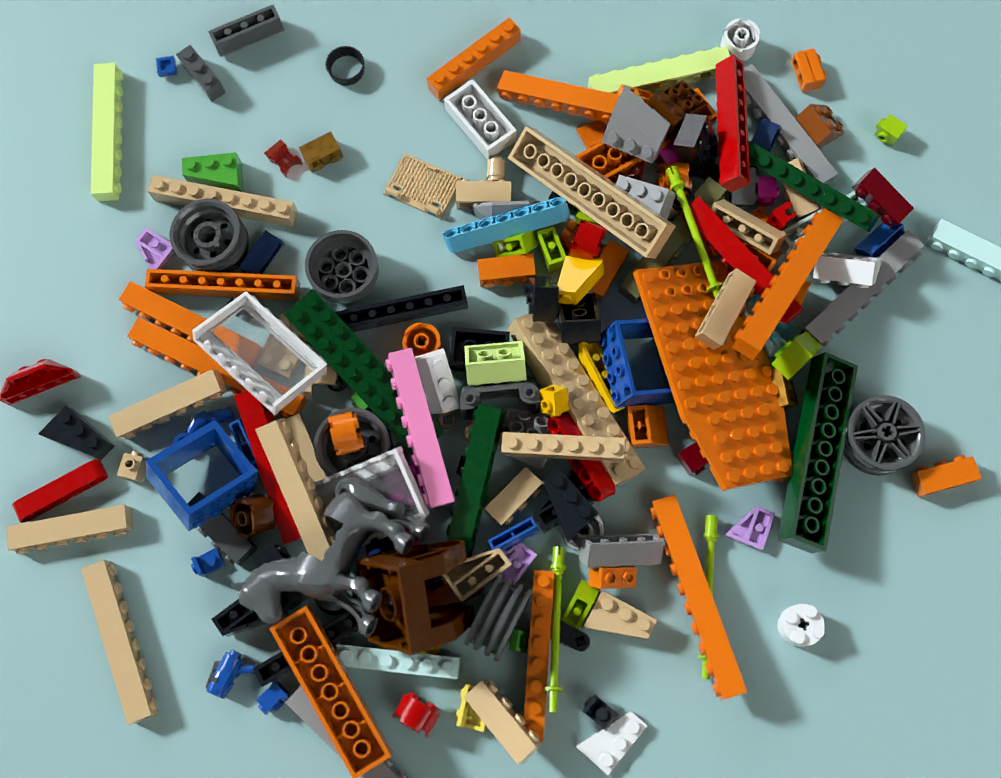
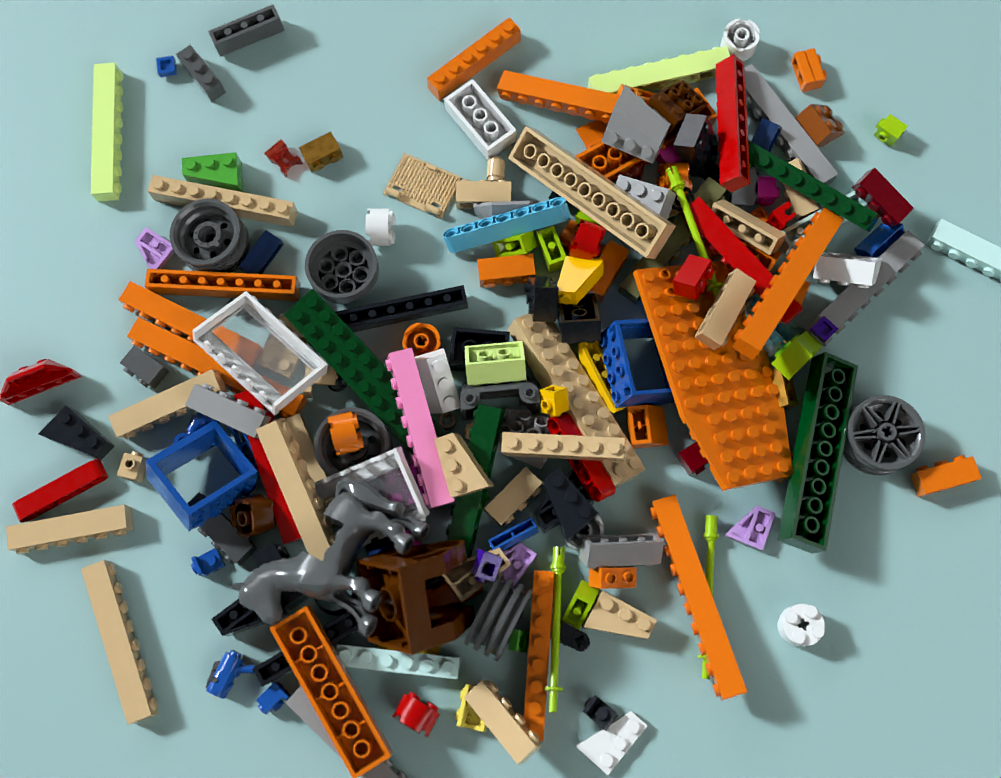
black tyre [326,46,364,85] -> none
bright green plate [350,393,371,411] -> none
none -> dark grey brick [120,345,169,389]
none -> light grey brick [185,383,271,439]
none -> white brick [366,208,396,246]
none -> tan wedge [434,433,494,498]
none -> dark purple brick [471,549,503,583]
none -> red brick [673,254,714,300]
none -> dark purple tile [809,316,839,344]

